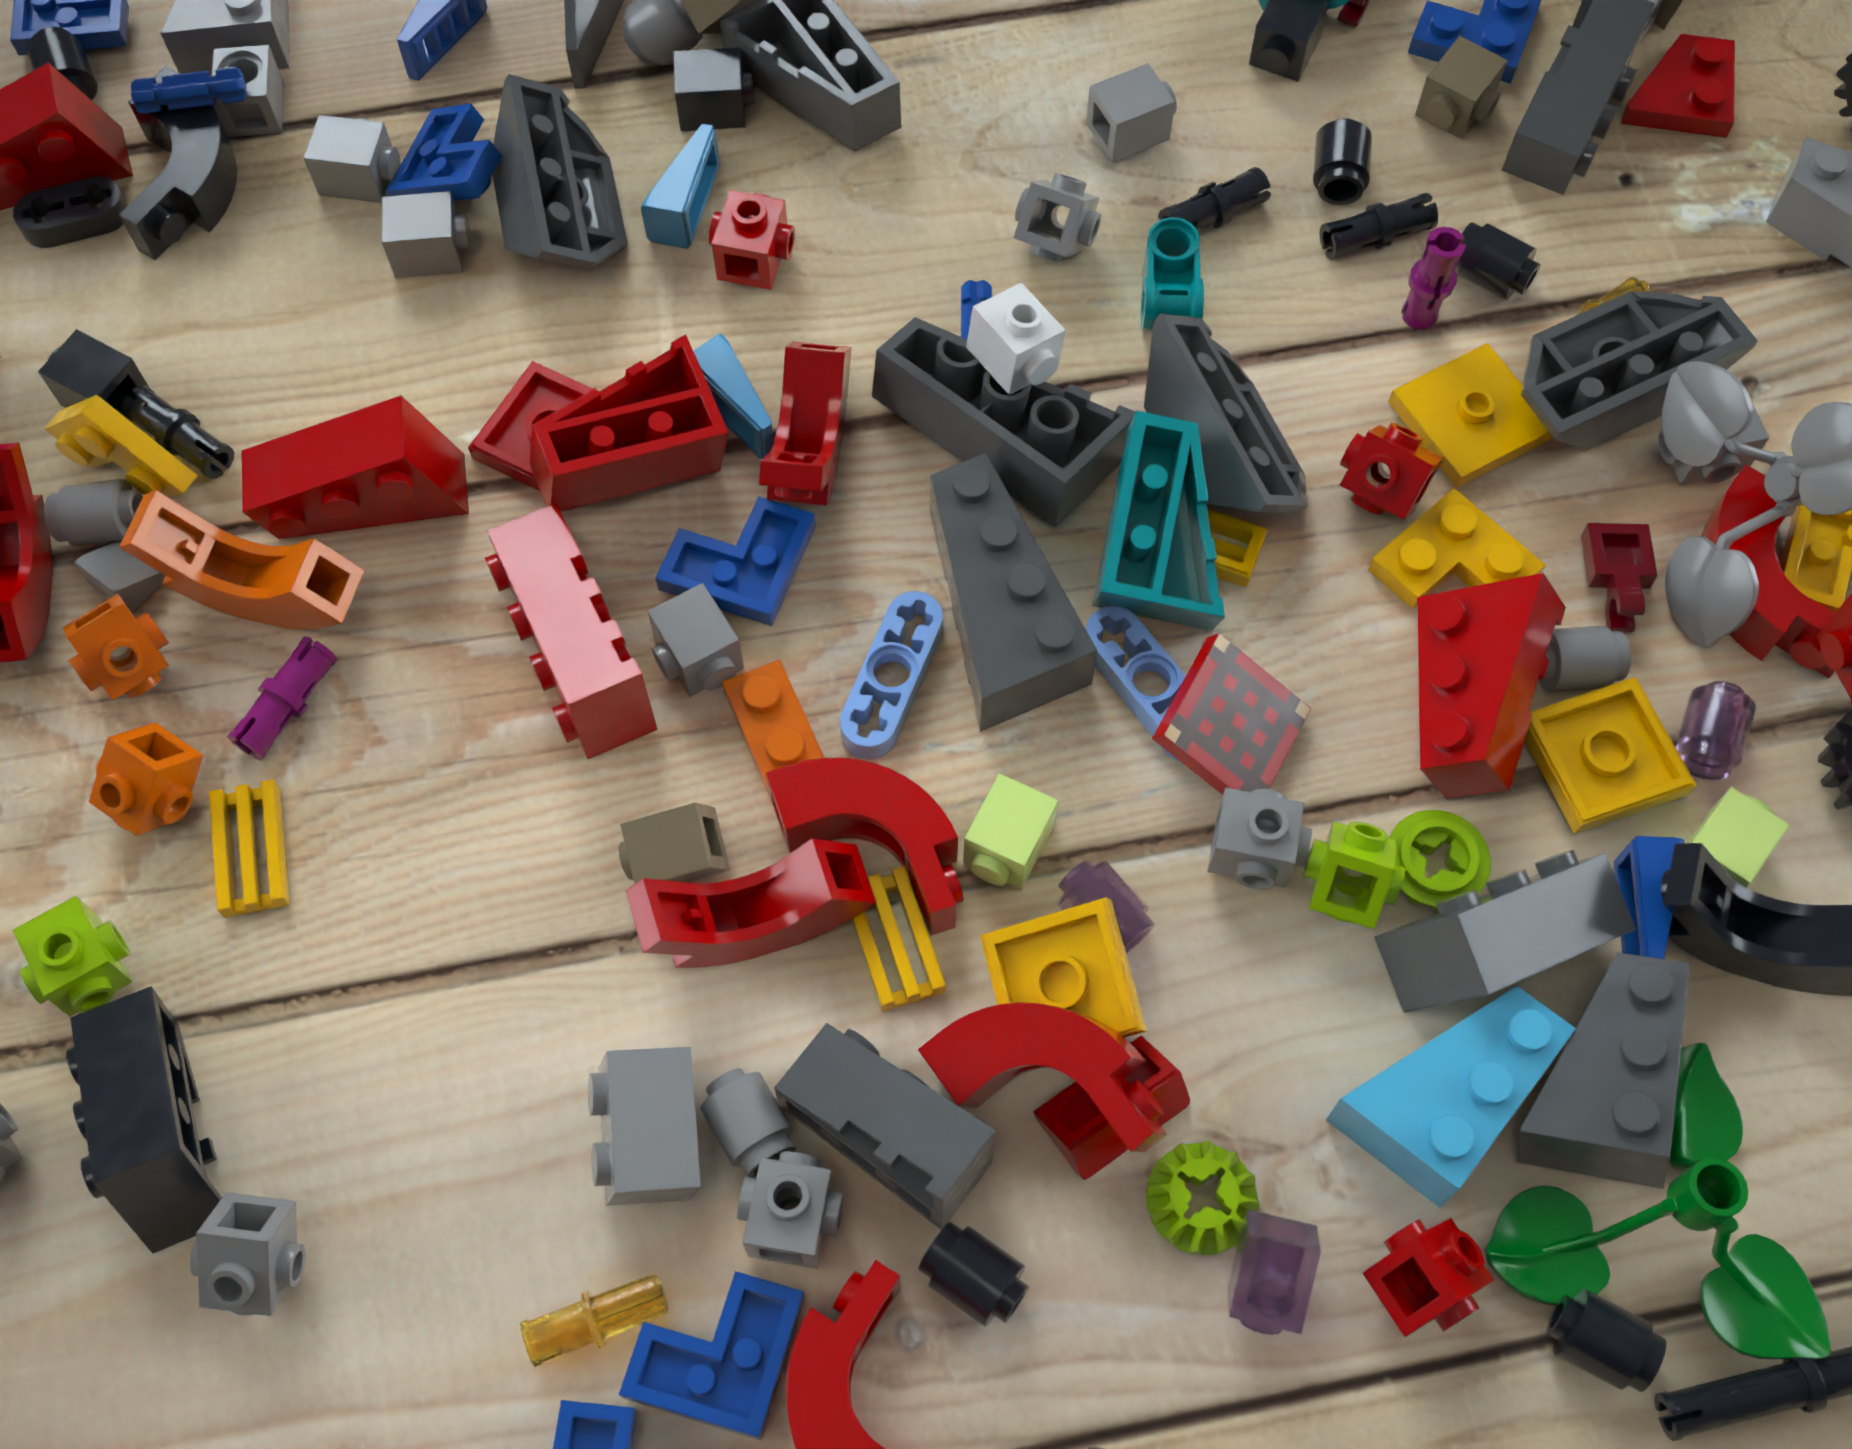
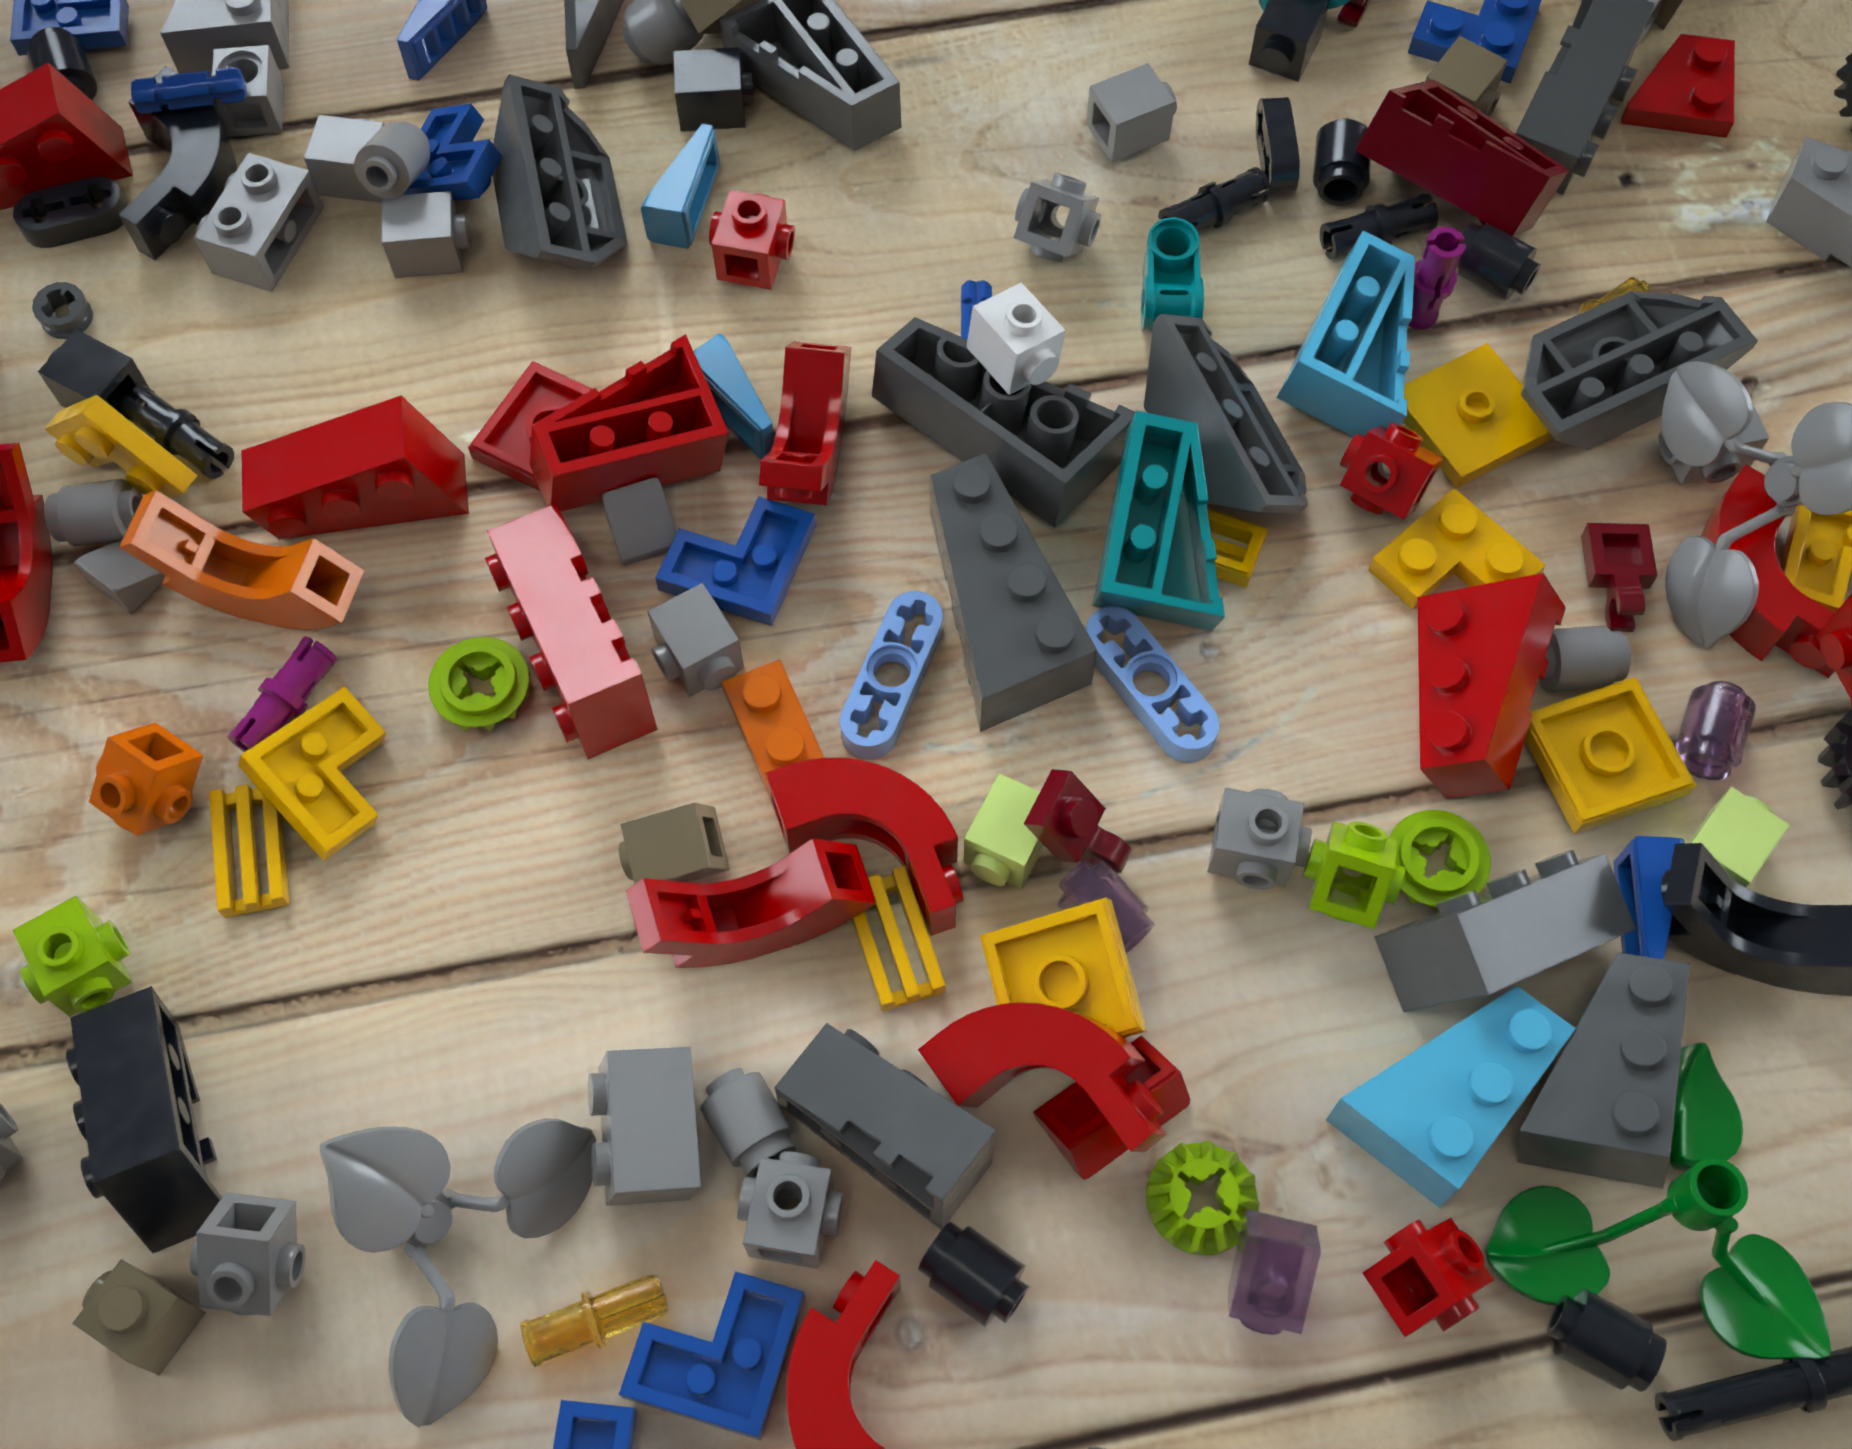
orange brick [62,594,169,700] -> none
tile [1152,633,1311,795] -> none
none -> dark grey bush [32,282,93,339]
none -> dark tan brick [72,1259,206,1376]
none -> light grey brick [194,152,324,292]
none -> yellow plate [238,686,386,861]
none -> light grey plant [320,1118,596,1427]
none -> light grey brick [354,122,430,199]
none -> lime gear [428,637,531,732]
none -> light grey slope [601,478,676,566]
none -> dark red plate [1024,769,1132,873]
none -> black beam [1256,97,1300,193]
none -> medium azure wedge [1276,231,1415,437]
none -> dark red wedge [1355,80,1570,236]

